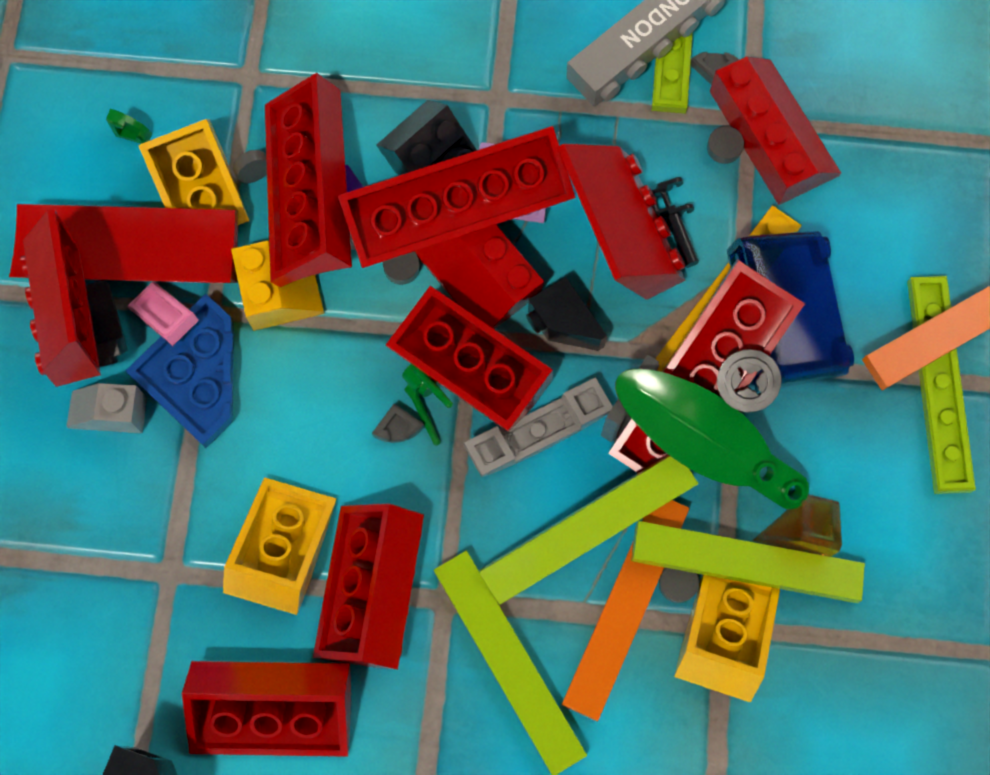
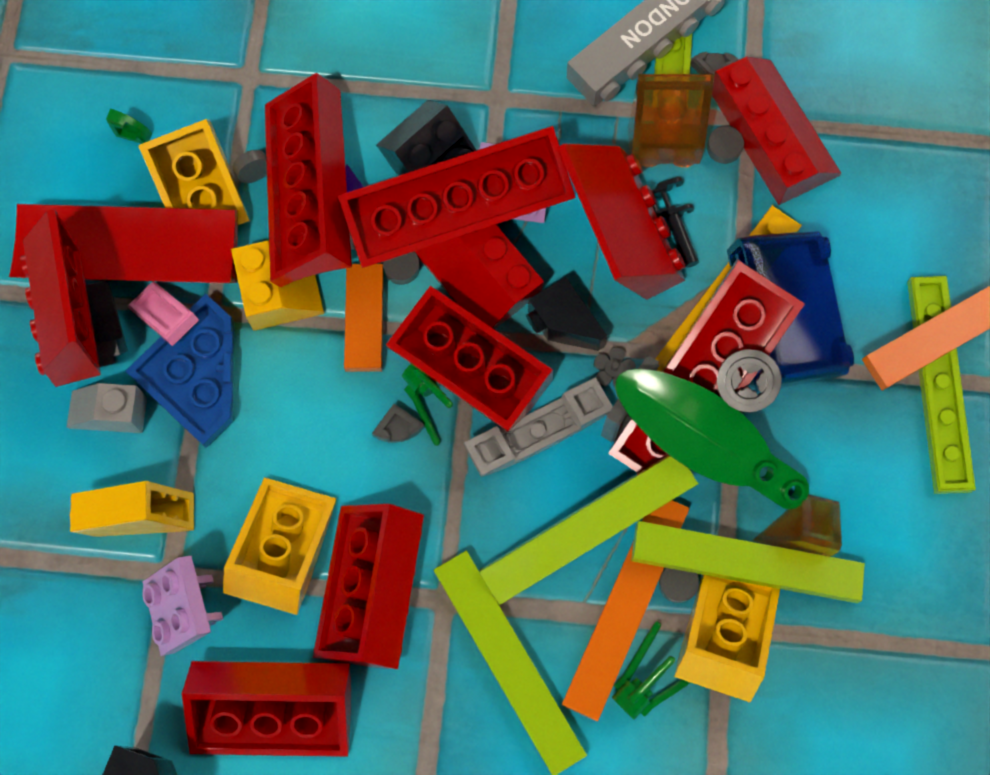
none -> yellow slope [70,481,194,537]
none -> lavender plate [142,556,223,656]
none -> orange tile [344,264,384,372]
none -> dark grey plant [594,348,636,387]
none -> green plant [611,621,691,720]
none -> clear orange slope [628,74,714,167]

